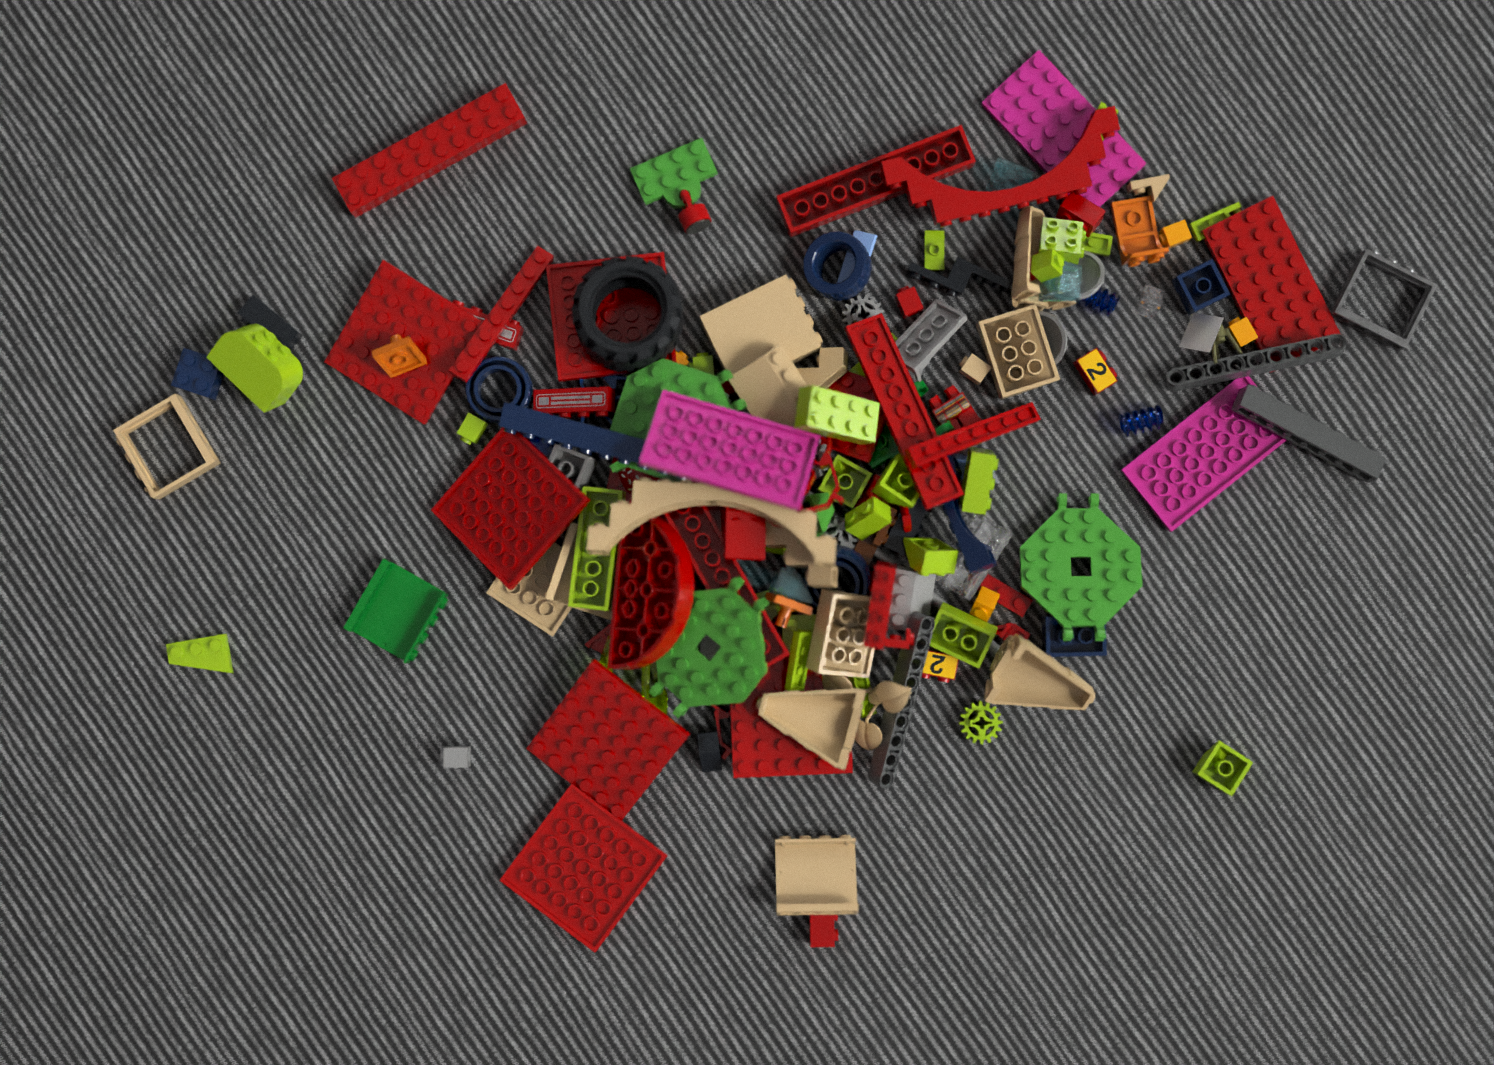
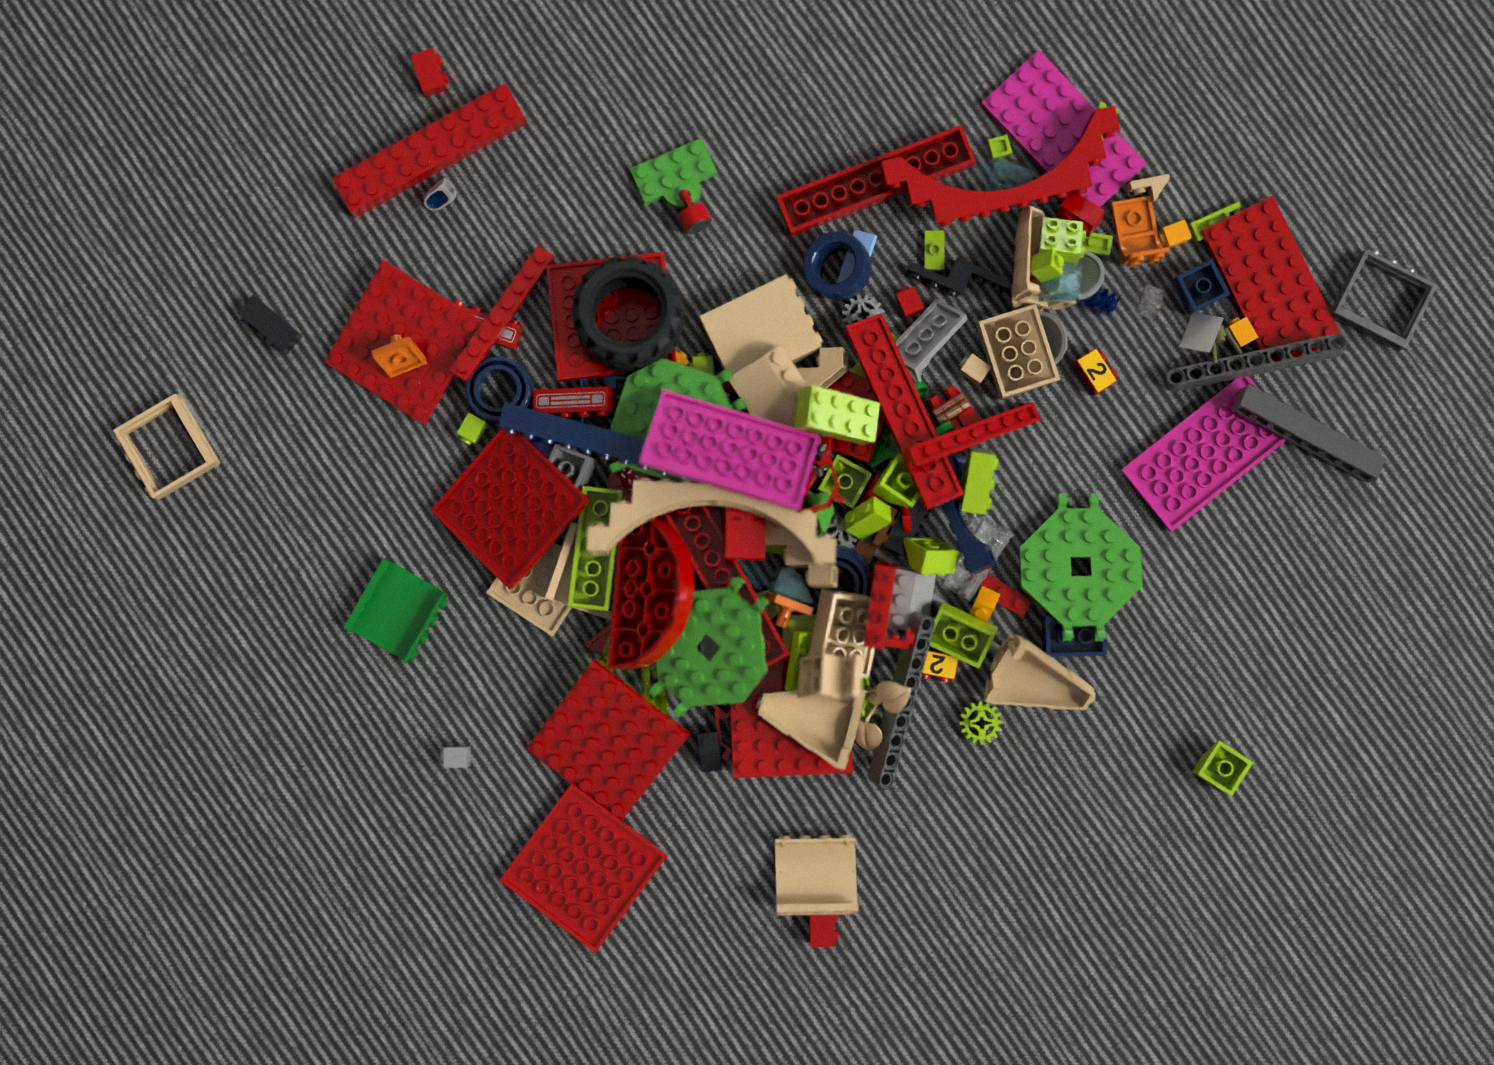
lime wing [166,634,233,673] -> none
dark blue brick [171,348,224,400] -> none
lime brick [206,324,303,413] -> none
red slope [995,623,1031,641] -> none
clear blue piece [1118,405,1164,437] -> none
none -> red brick [410,48,450,98]
none -> light grey rock [423,178,457,211]
none -> tan bracket [797,653,863,701]
none -> lime plate [987,134,1012,160]

